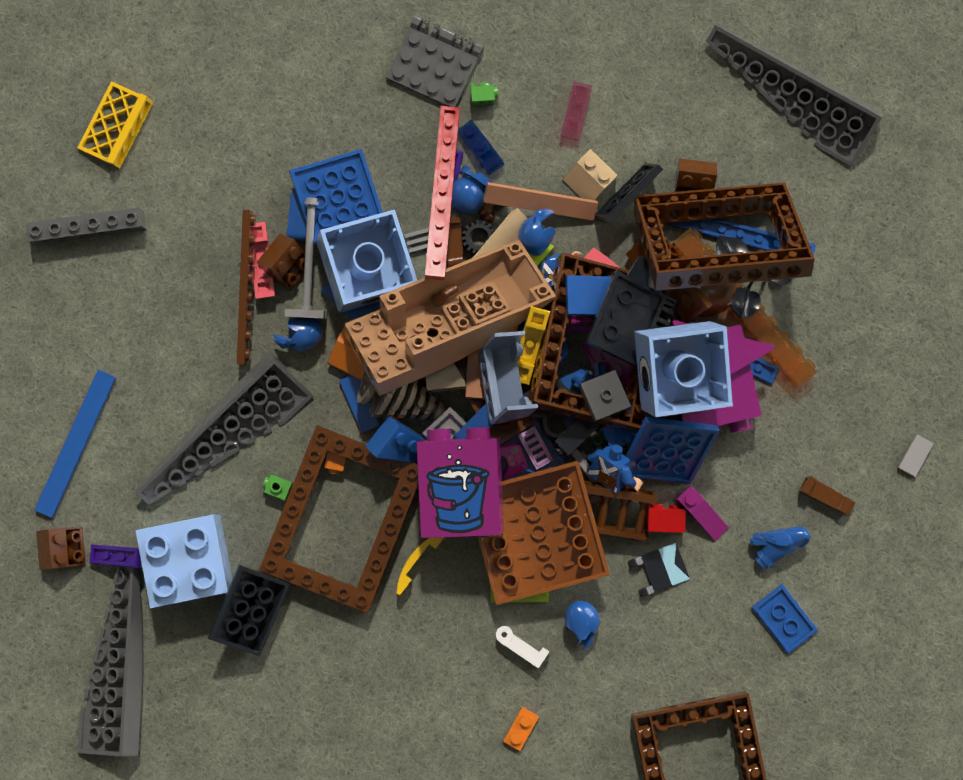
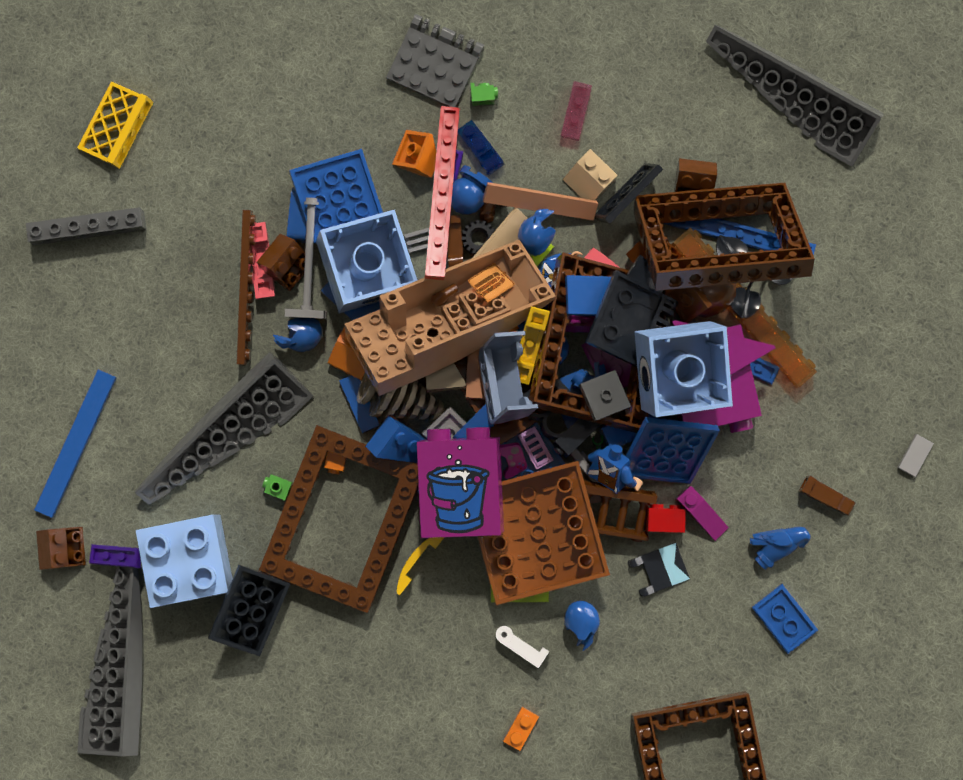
none -> orange slope [392,130,436,178]
none -> clear orange piece [468,263,515,302]

